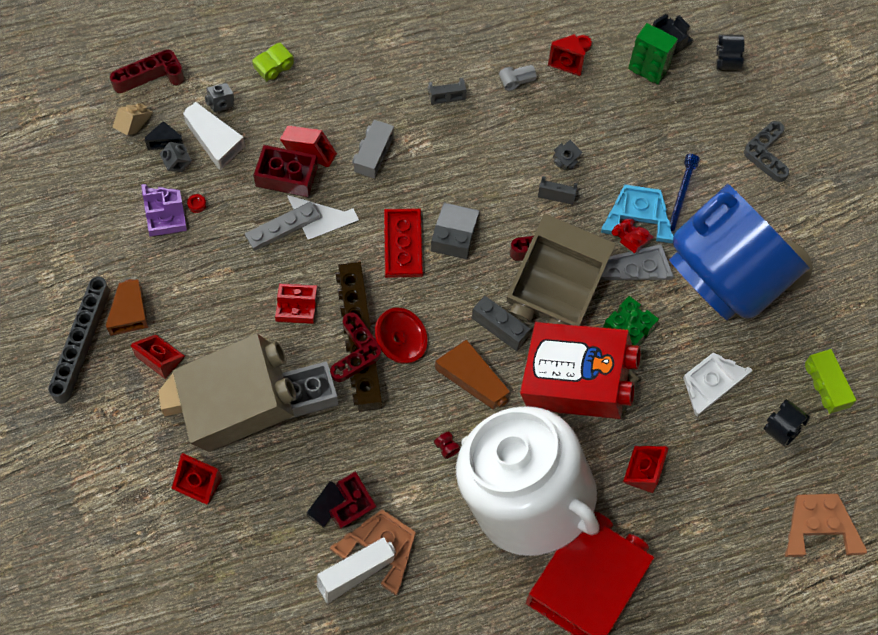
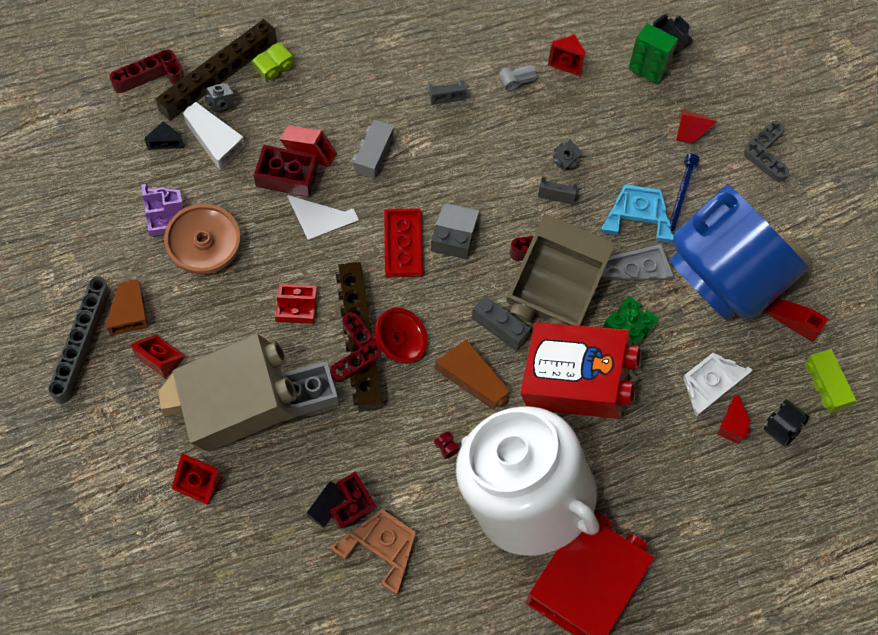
tan slope [112,103,153,135] -> none
dark grey brick [160,142,192,172] -> none
red tile [187,194,206,213] -> none
light grey plate [245,201,320,251] -> none
white slope [317,538,396,604] -> none
red tile [577,35,592,52] -> none
red plate [612,218,654,254] -> none
red slope [623,446,669,493] -> none
black brick [716,34,744,70] -> none
nougat wing [785,494,867,557] -> none
none -> dark brown brick [155,19,277,121]
none -> nougat dish [164,204,241,274]
none -> red slope [676,110,718,144]
none -> red slope [717,394,751,444]
none -> red slope [763,298,828,342]

